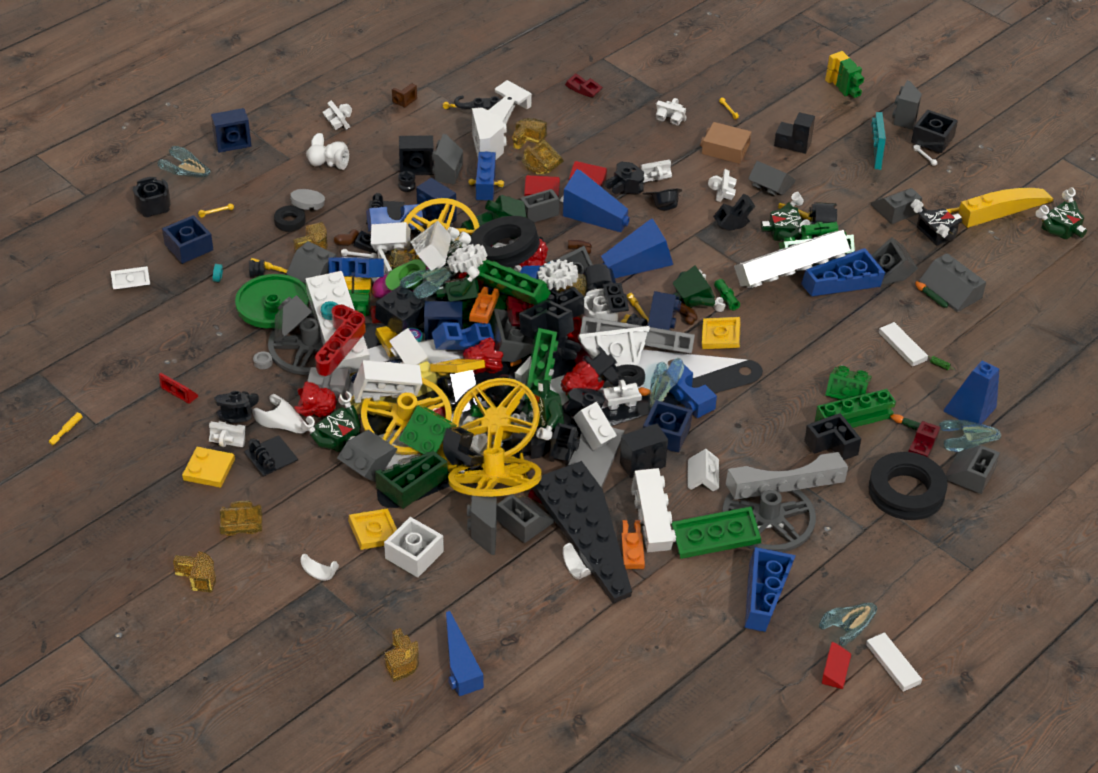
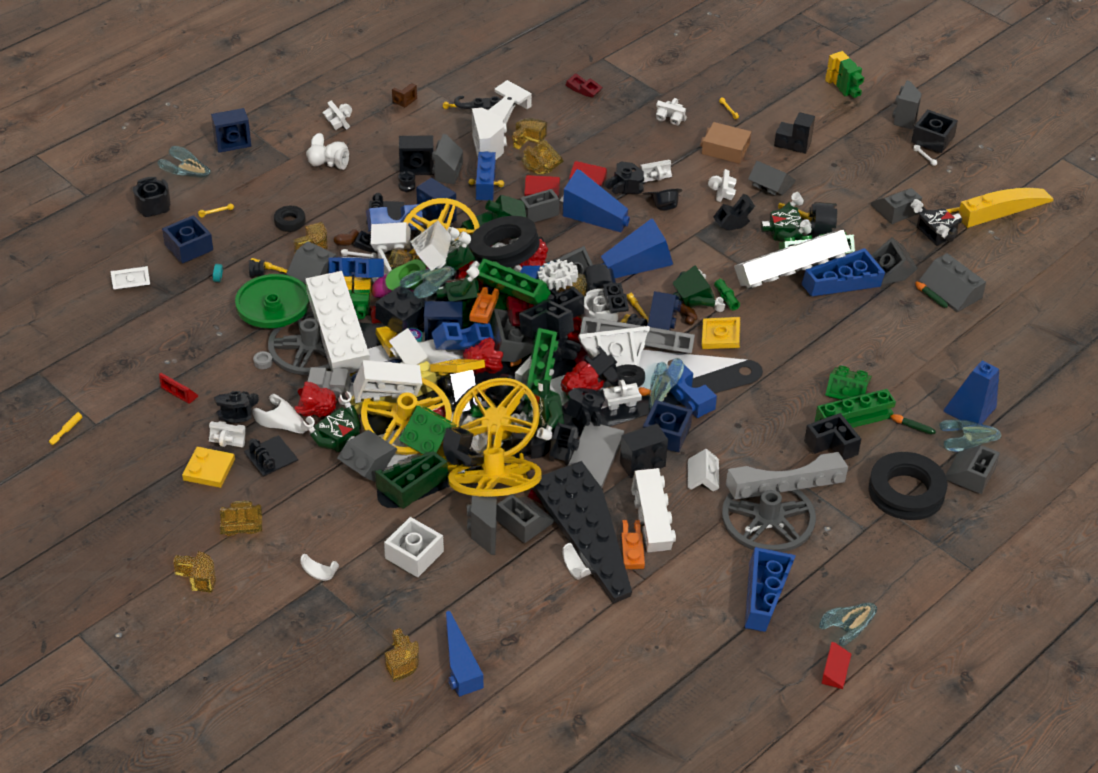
dark grey slope [274,295,312,343] -> none
light grey tile [290,189,325,210] -> none
red beam [315,304,366,376] -> none
teal tile [321,301,338,320] -> none
yellow plate [348,508,397,550] -> none
white gear [447,244,488,273] -> none
reddish brown arm [568,240,592,254] -> none
white brick [573,402,617,451] -> none
green plate [671,507,761,559] -> none
green pin [801,222,838,236] -> none
white tile [866,632,922,692] -> none
teal wing [871,112,886,170] -> none
white tile [879,322,928,367] -> none
dark red slope [908,421,941,457] -> none
bright green piece [928,356,955,370] -> none
dark green torso [1036,187,1087,239] -> none

